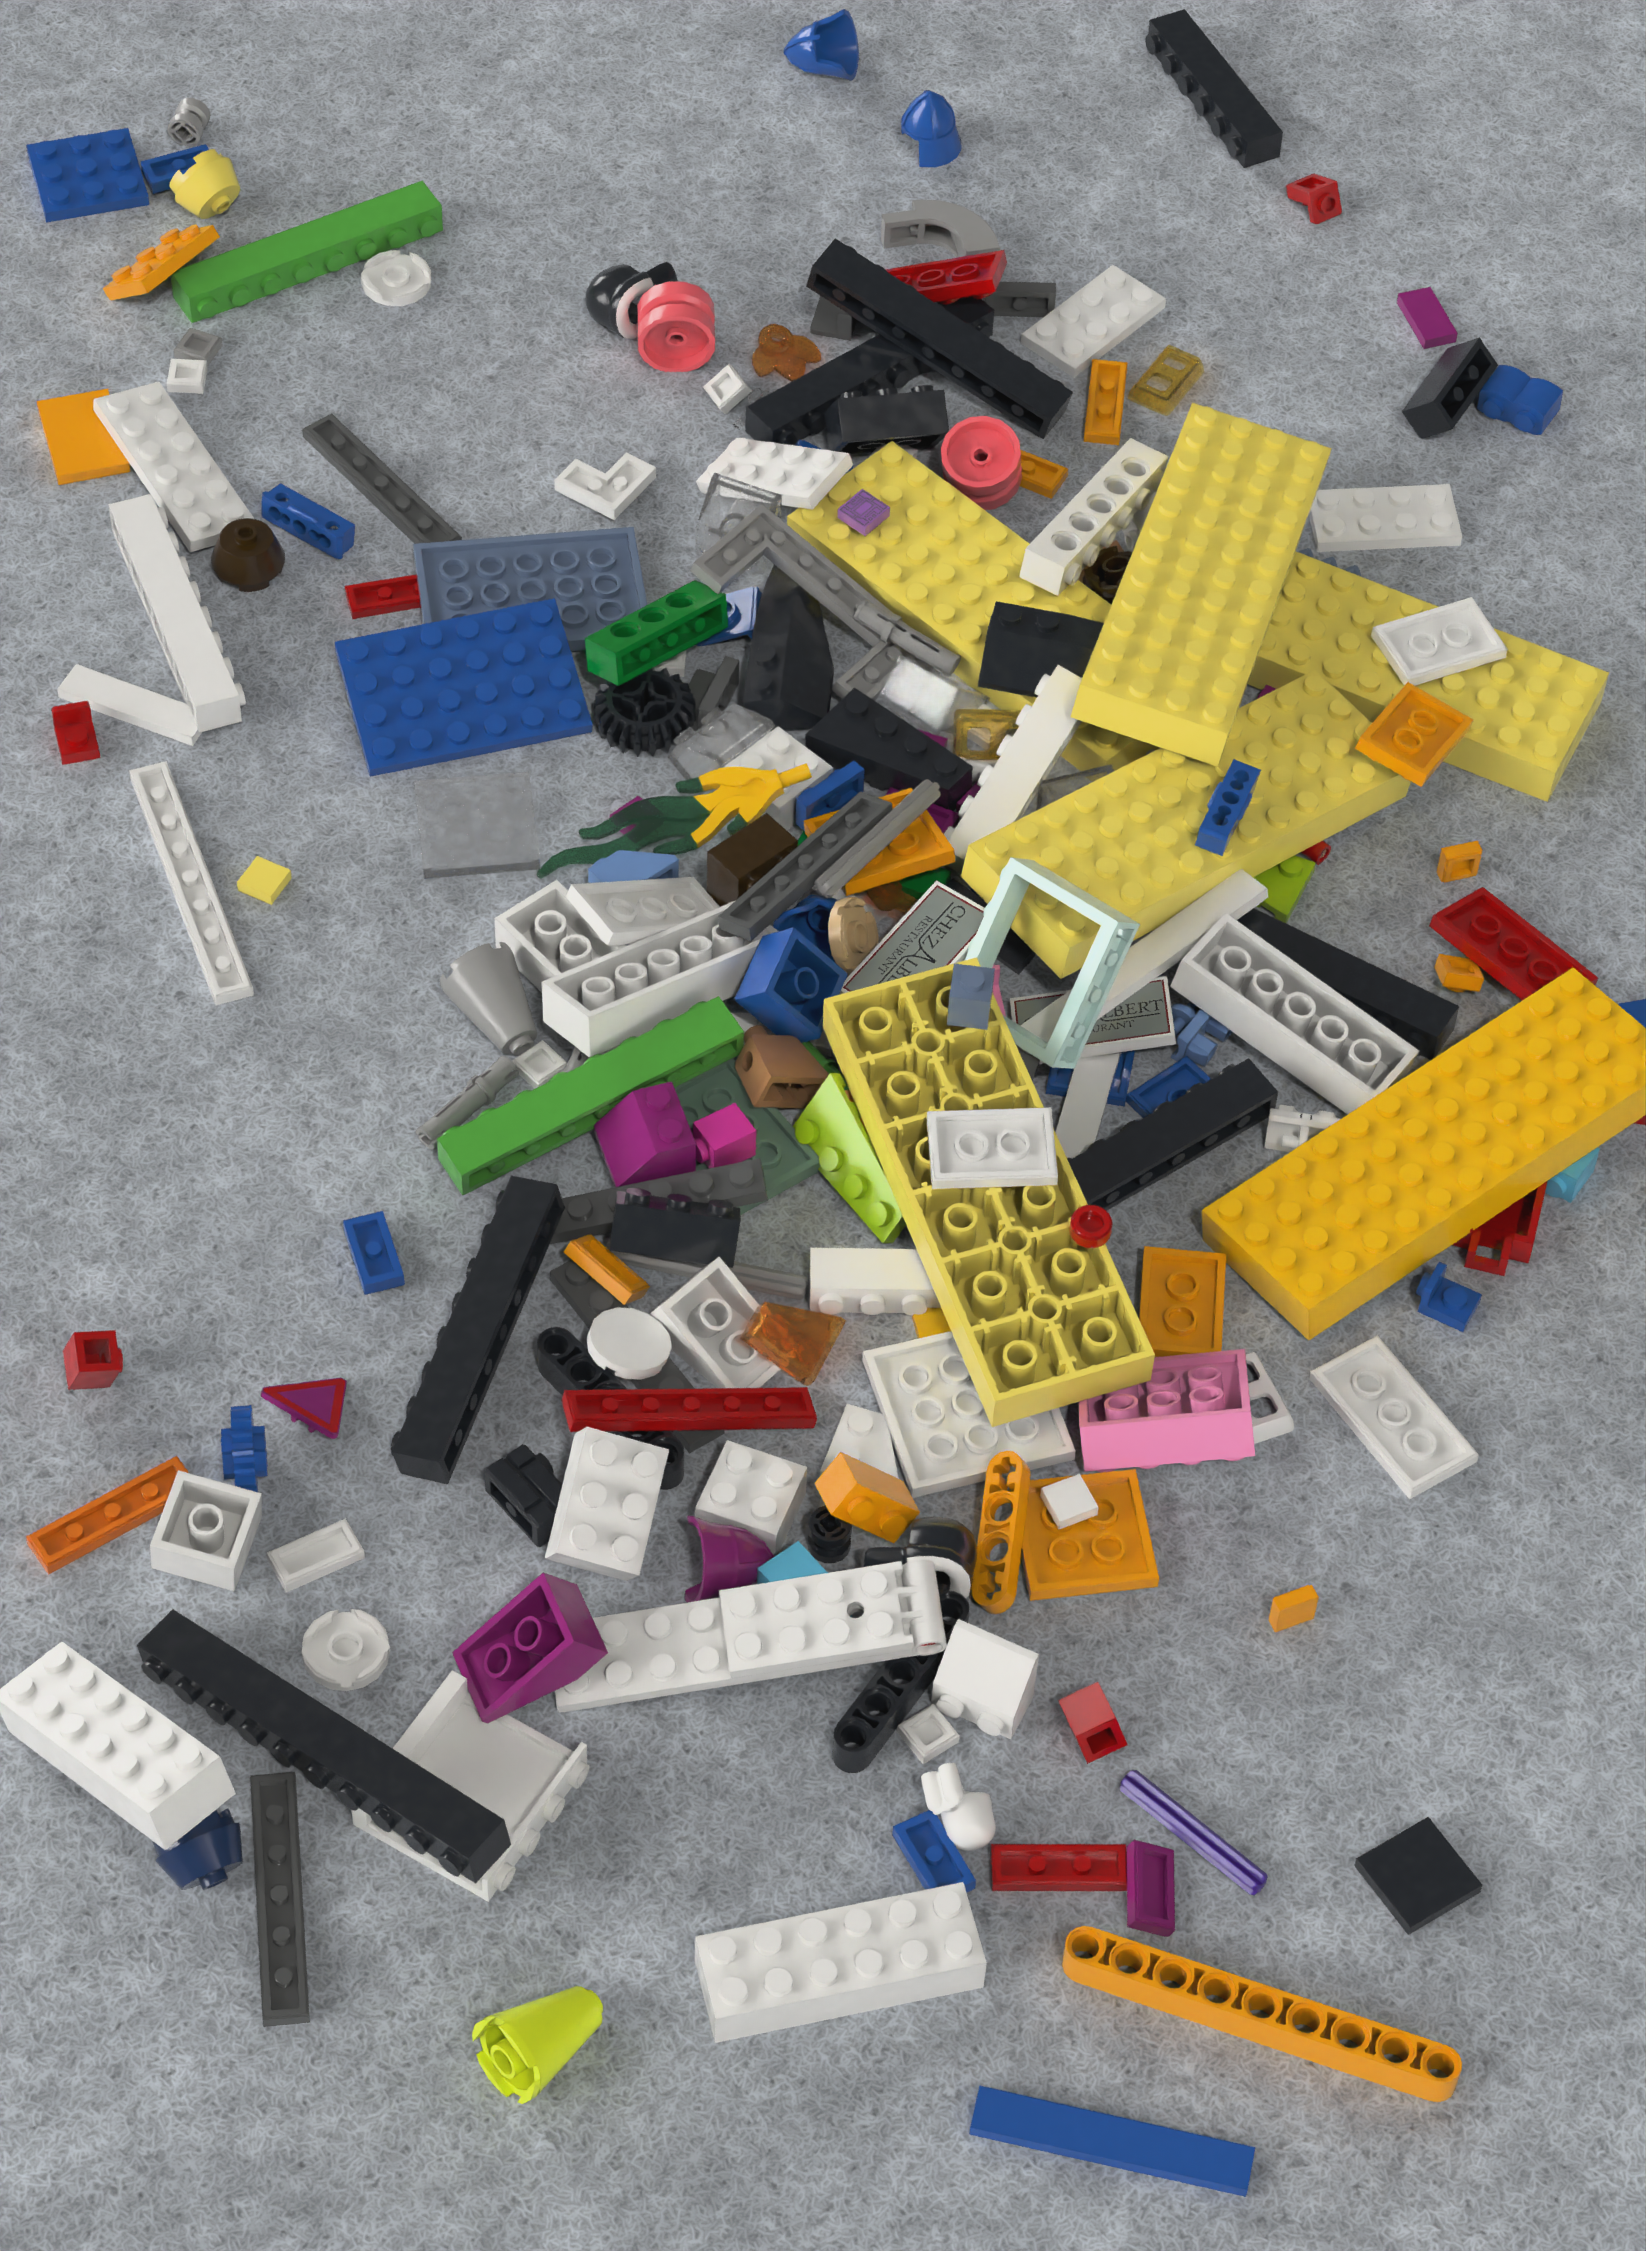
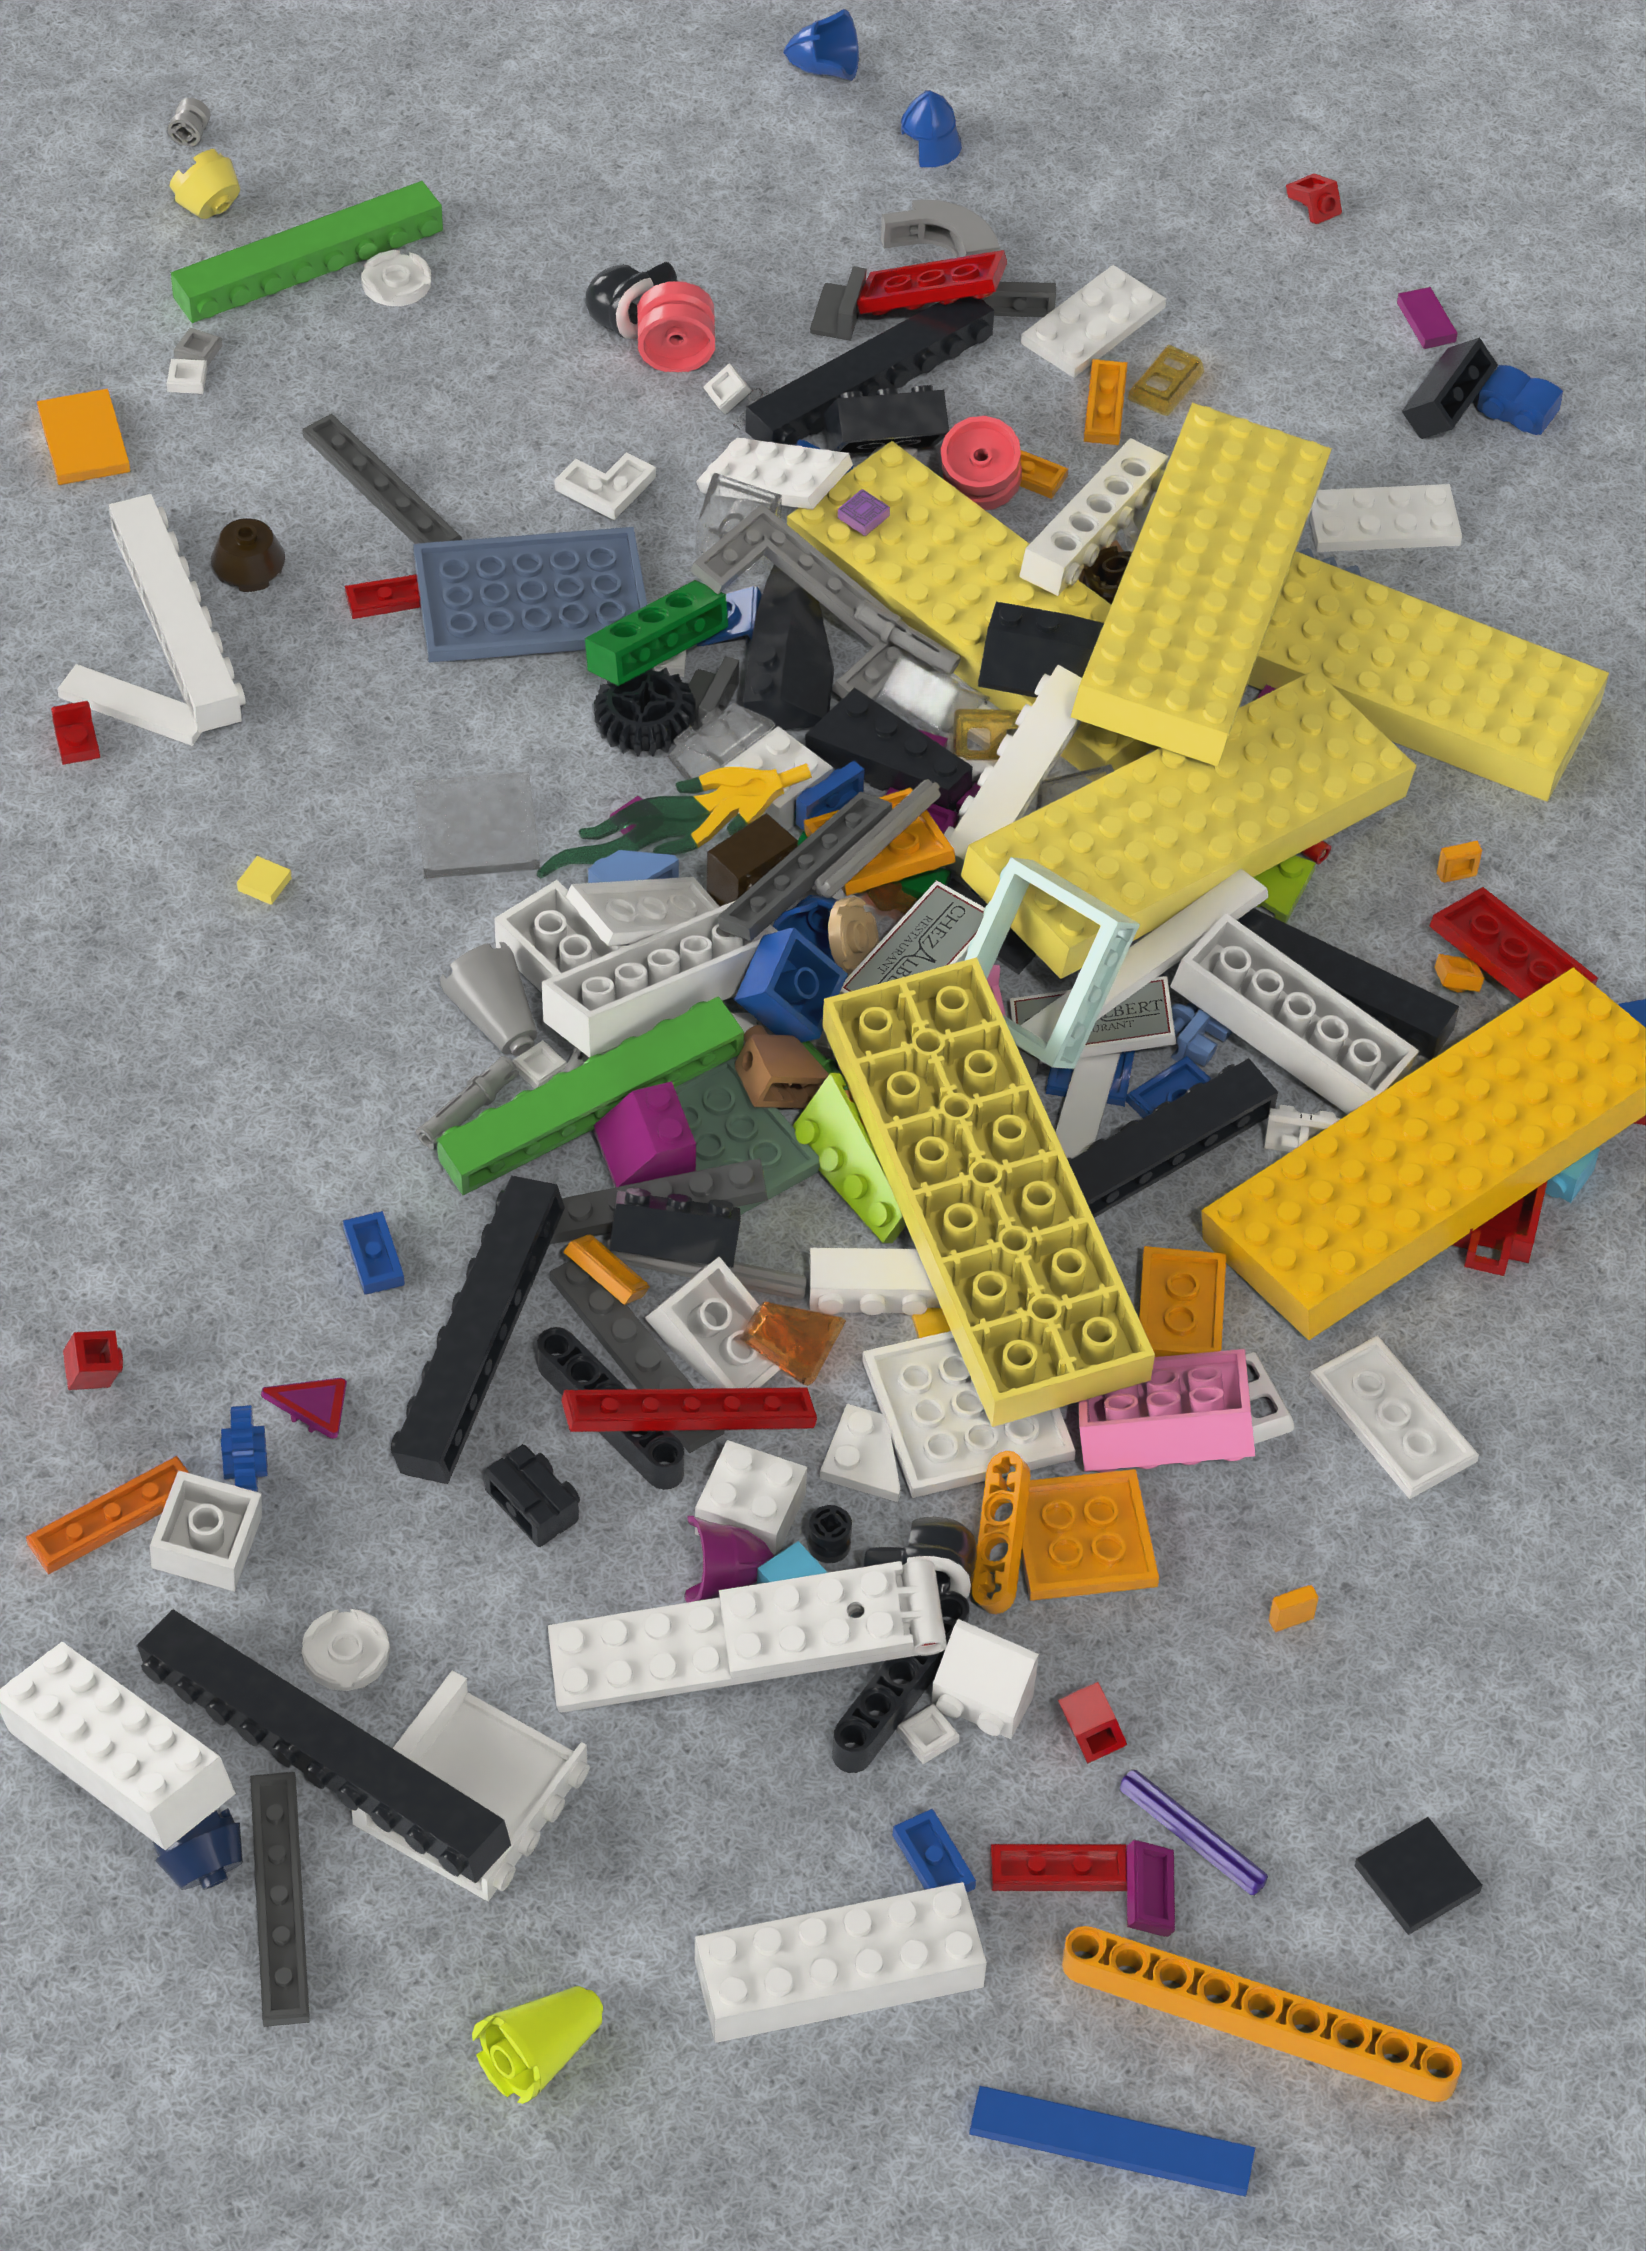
blue plate [26,128,149,223] -> none
white plate [93,382,254,552] -> none
light orange plate [103,224,220,300] -> none
white tile [129,761,254,1006] -> none
blue plate [141,144,209,194] -> none
blue piece [261,483,355,559] -> none
white tile [267,1518,365,1593] -> none
blue plate [335,598,593,777] -> none
magenta slope [452,1572,608,1724] -> none
white brick [545,1427,669,1581] -> none
white tile [586,1307,672,1380] -> none
dark pink brick [693,1103,756,1168] -> none
clear orange plate [752,324,821,382] -> none
black brick [806,239,1073,439] -> none
light orange brick [815,1452,920,1543] -> none
white piece [921,1763,996,1851] -> none
white tile [927,1107,1058,1189] -> none
sand blue brick [947,963,995,1030] -> none
white tile [1040,1474,1099,1529] -> none
red tile [1069,1205,1113,1248] -> none
black brick [1145,9,1283,168] -> none
blue piece [1195,759,1261,856] -> none
light orange plate [1355,682,1473,787] -> none
white tile [1371,597,1508,686] -> none
blue bracket [1416,1261,1482,1332] -> none

